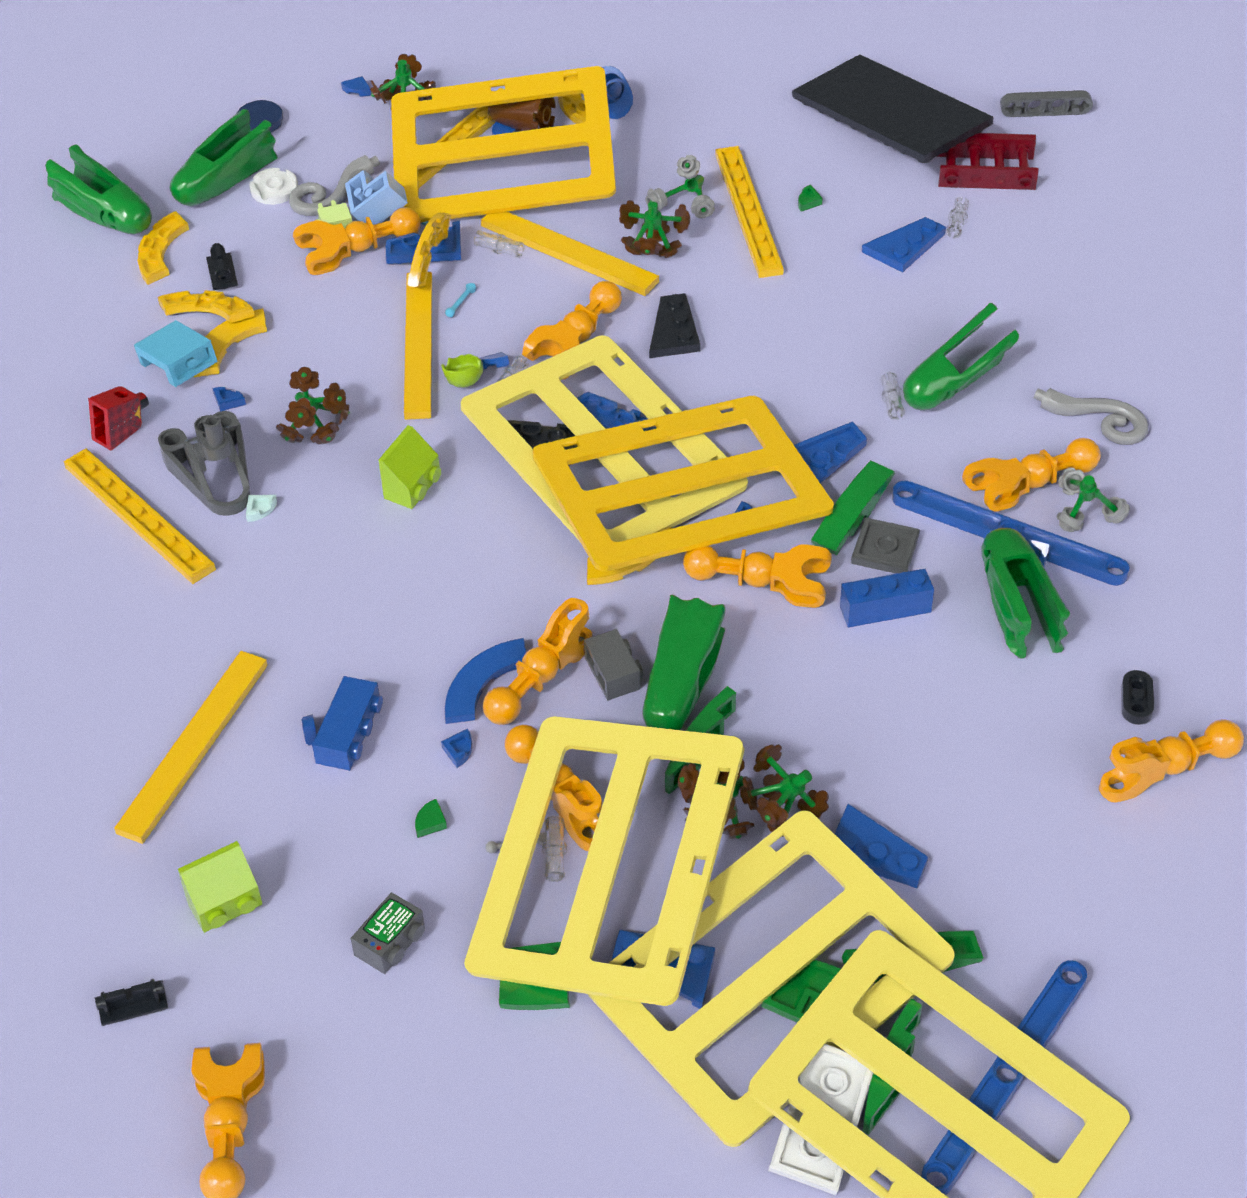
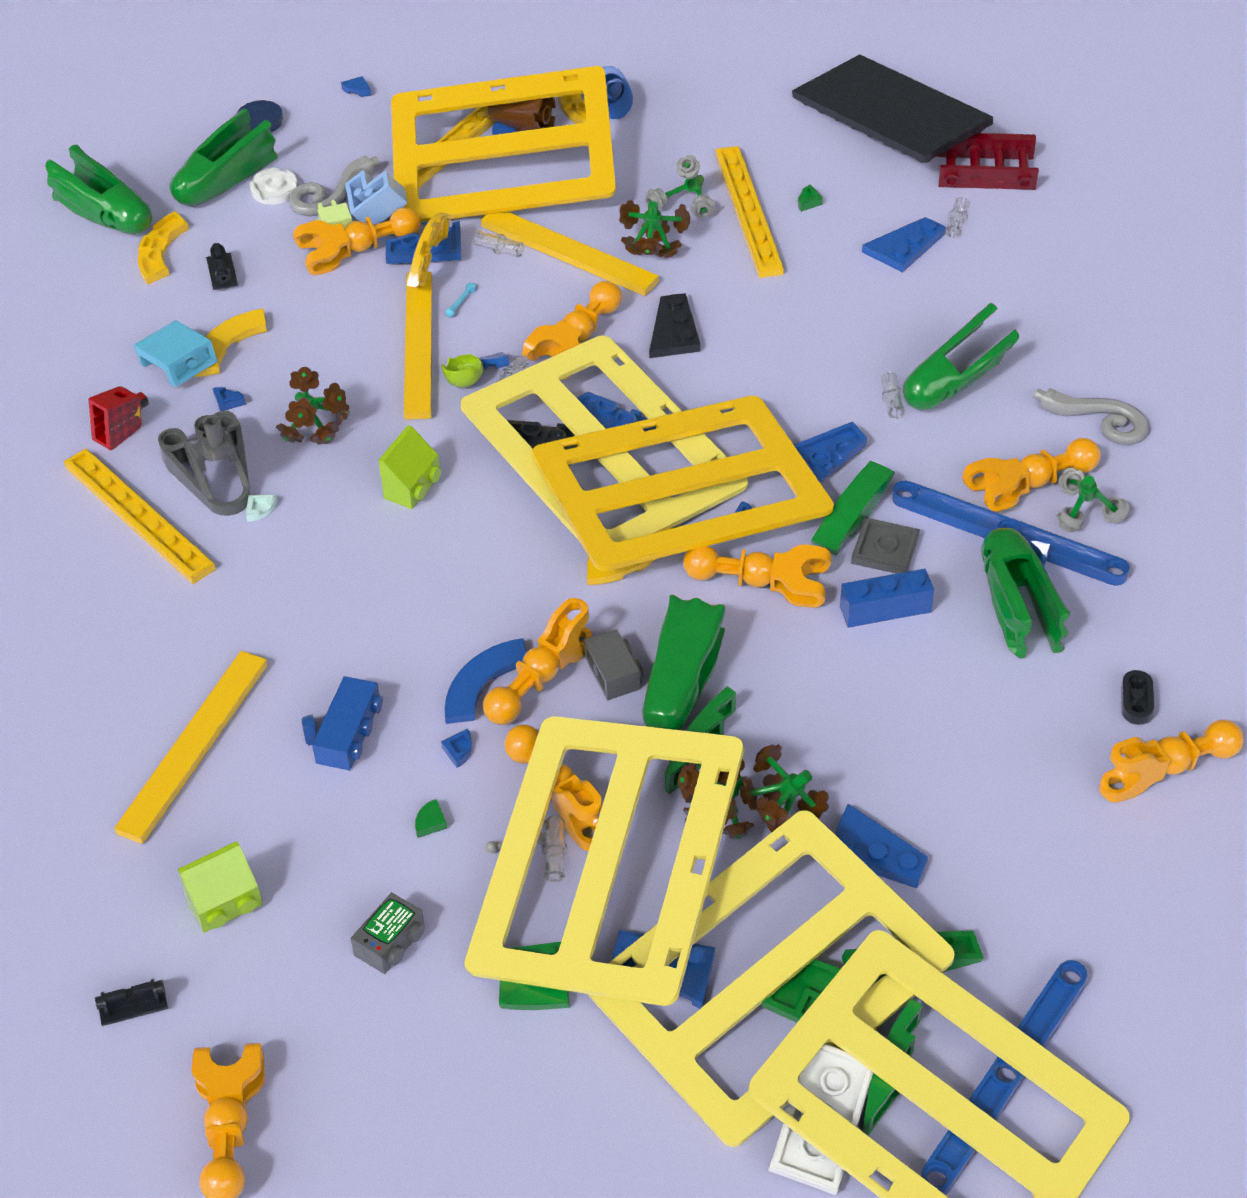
yellow tile [157,290,255,324] -> none
plant [370,53,436,109] -> none
dark grey beam [1000,90,1093,117] -> none

